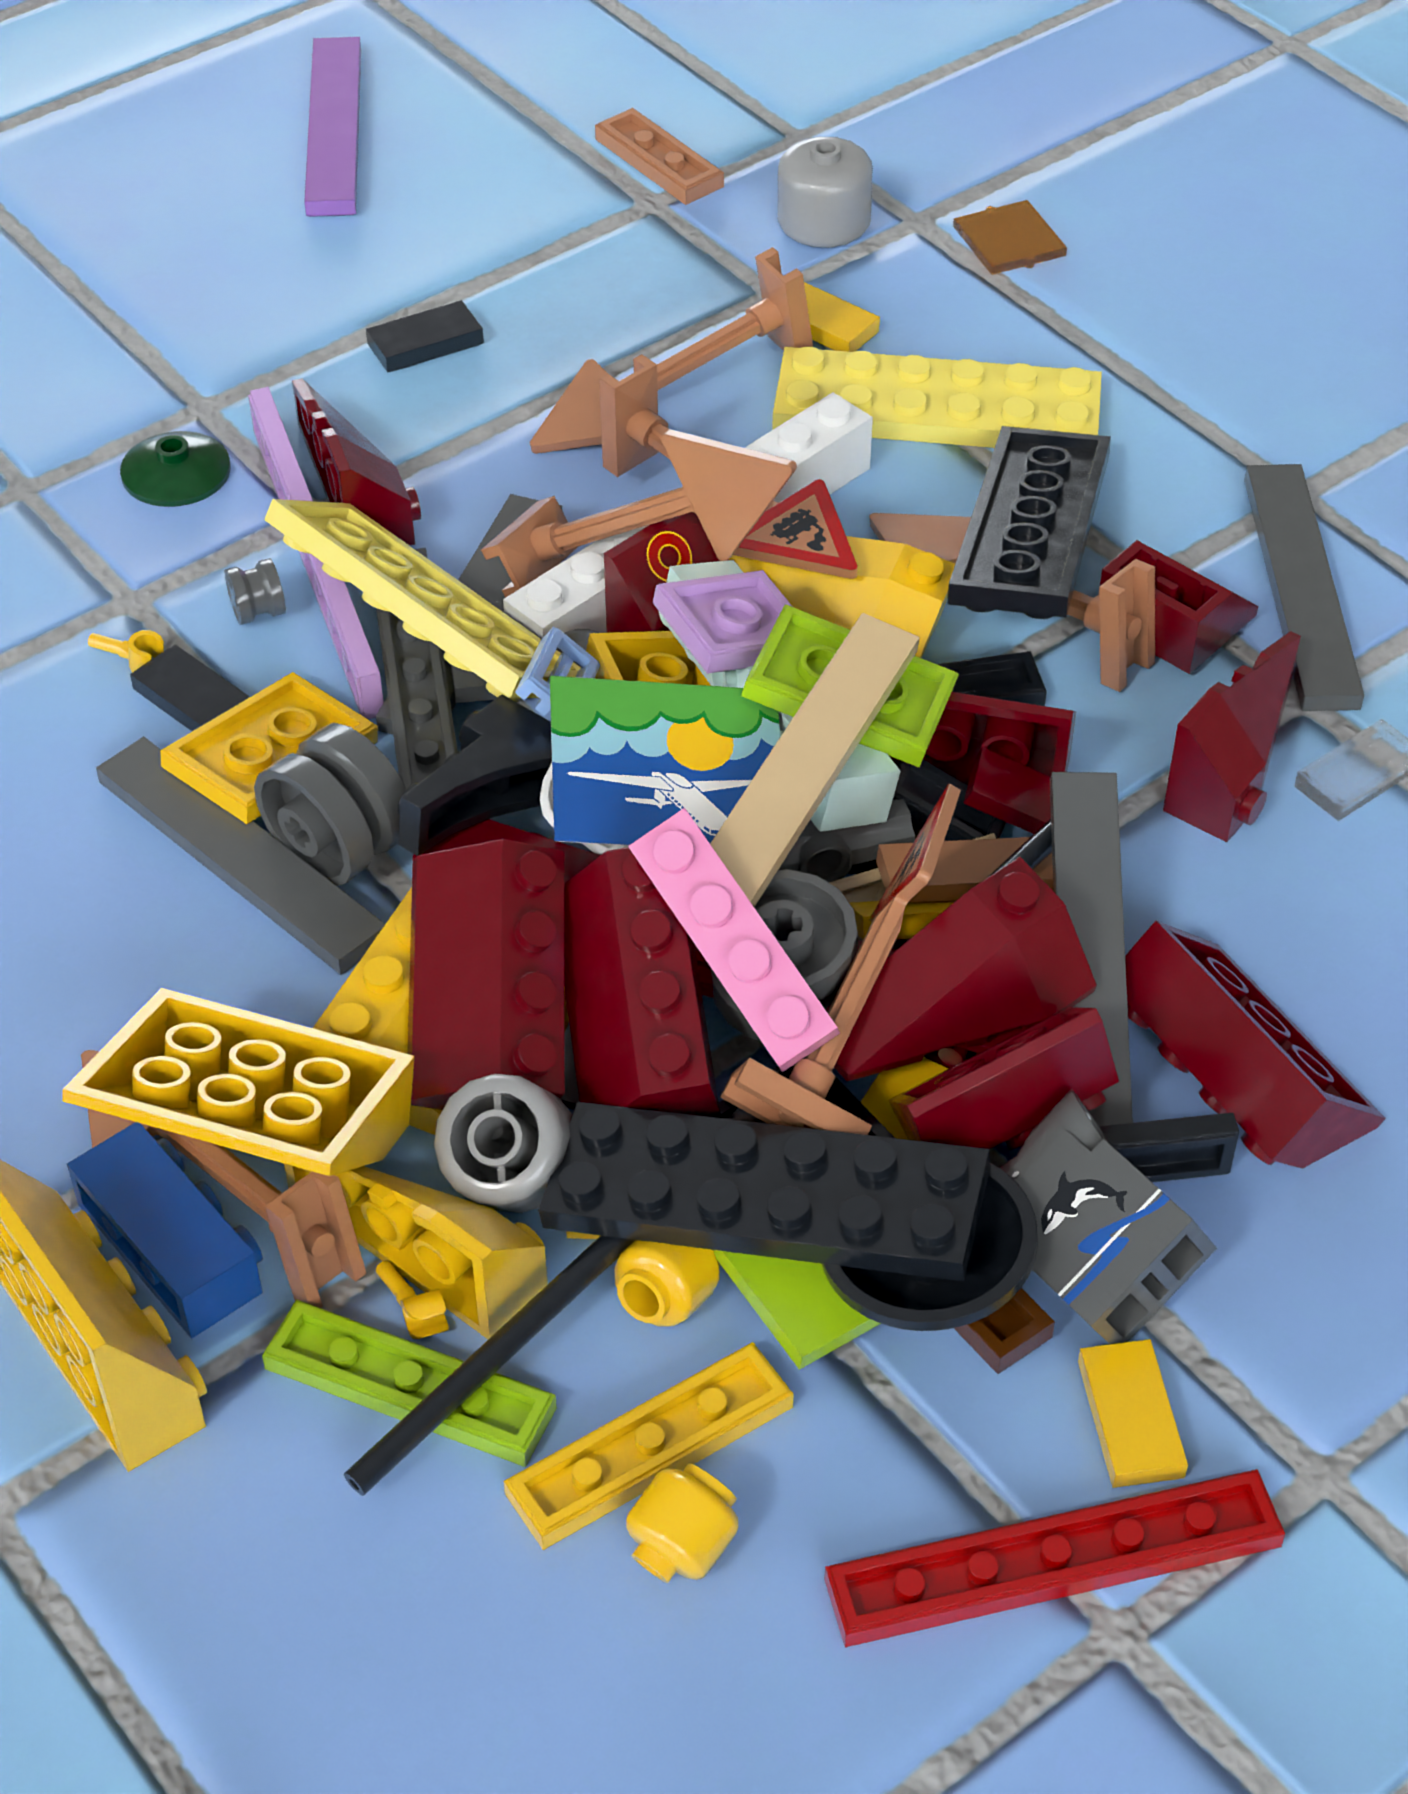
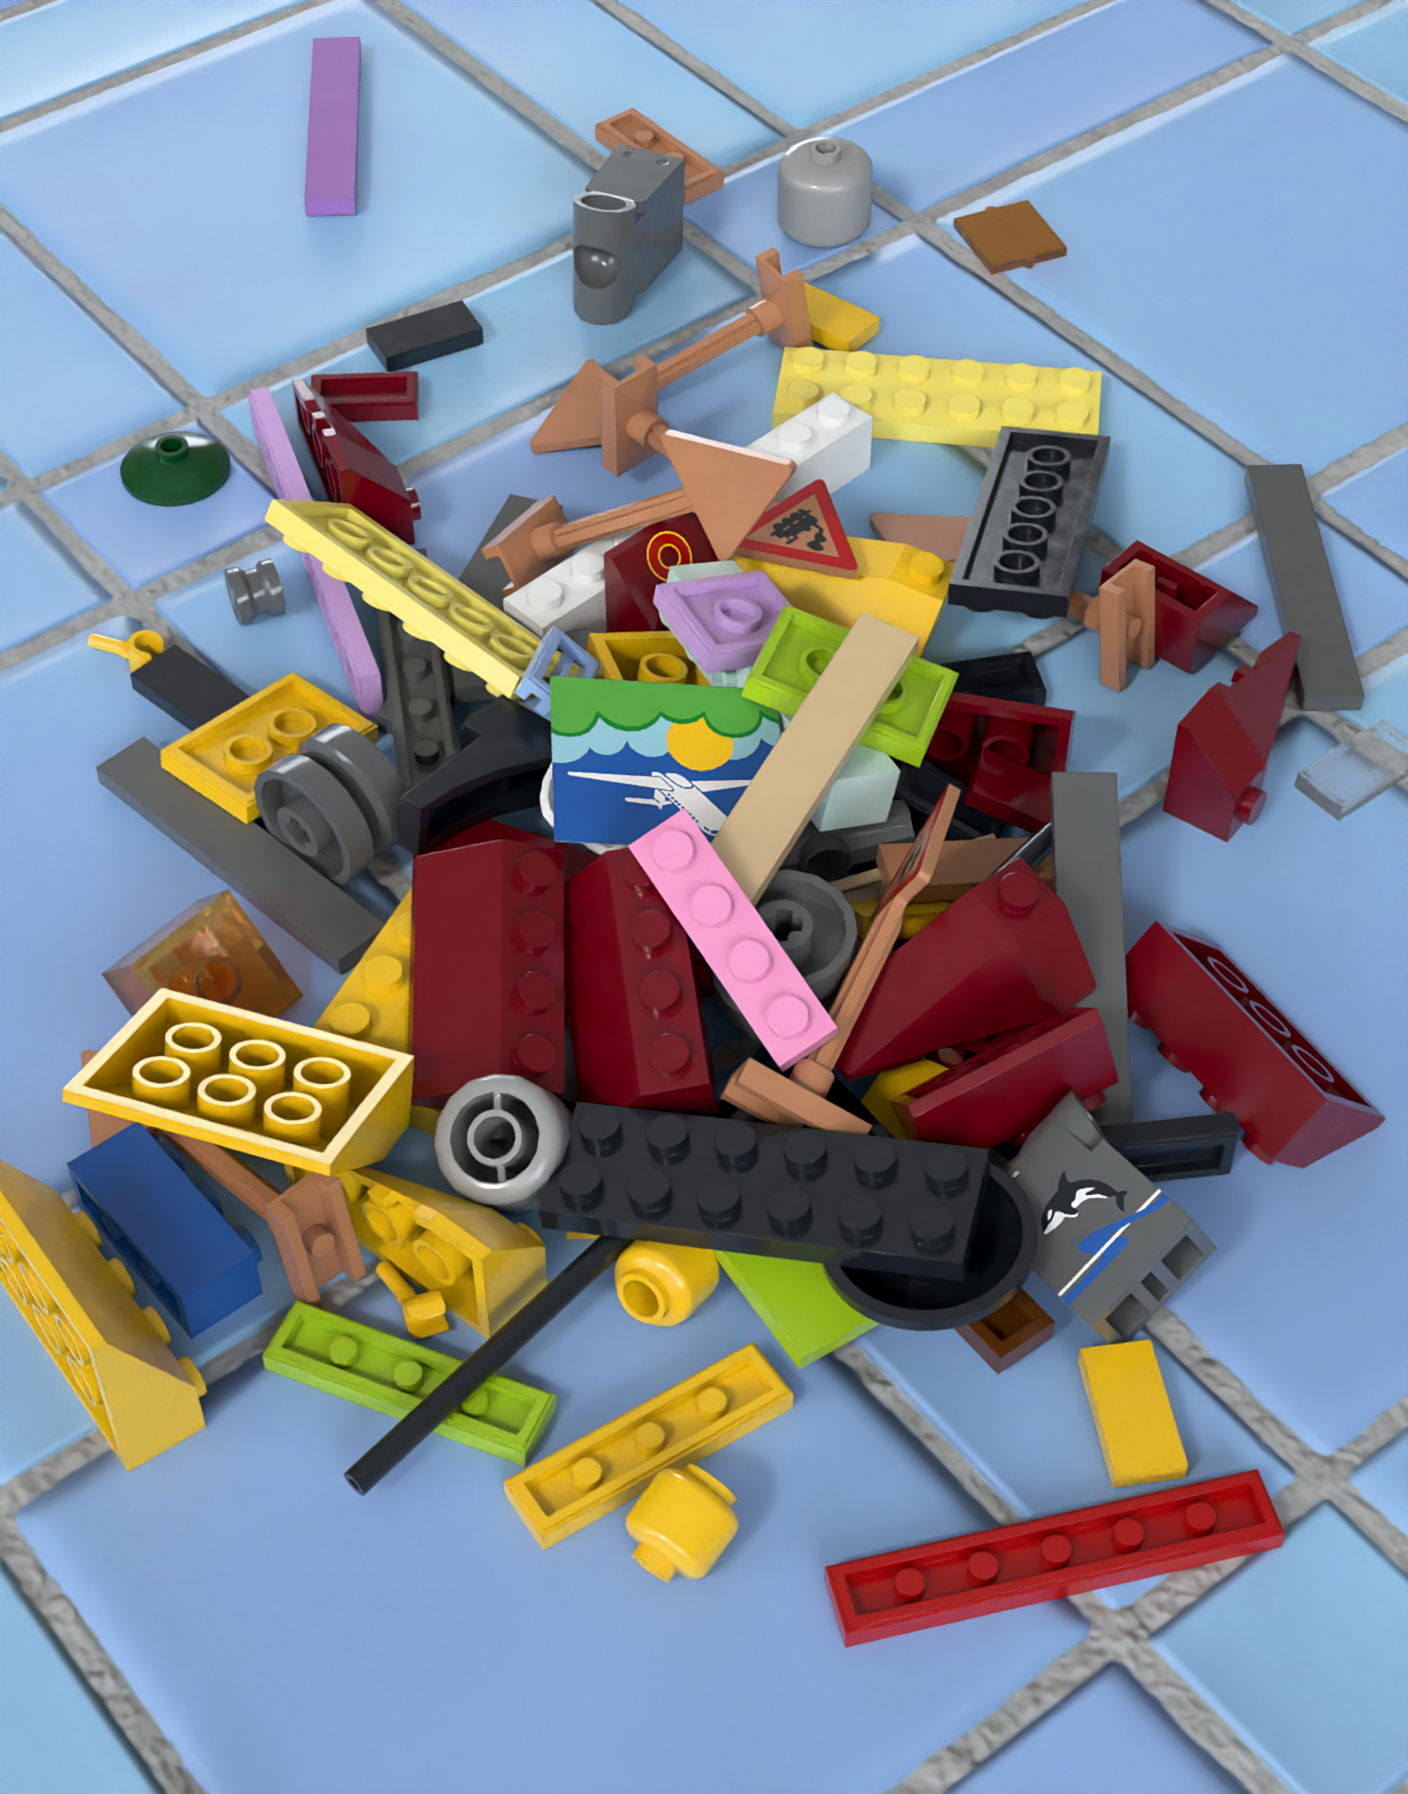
none -> clear orange slope [101,889,303,1018]
none -> dark red tile [311,371,419,422]
none -> dark grey piece [573,144,685,325]

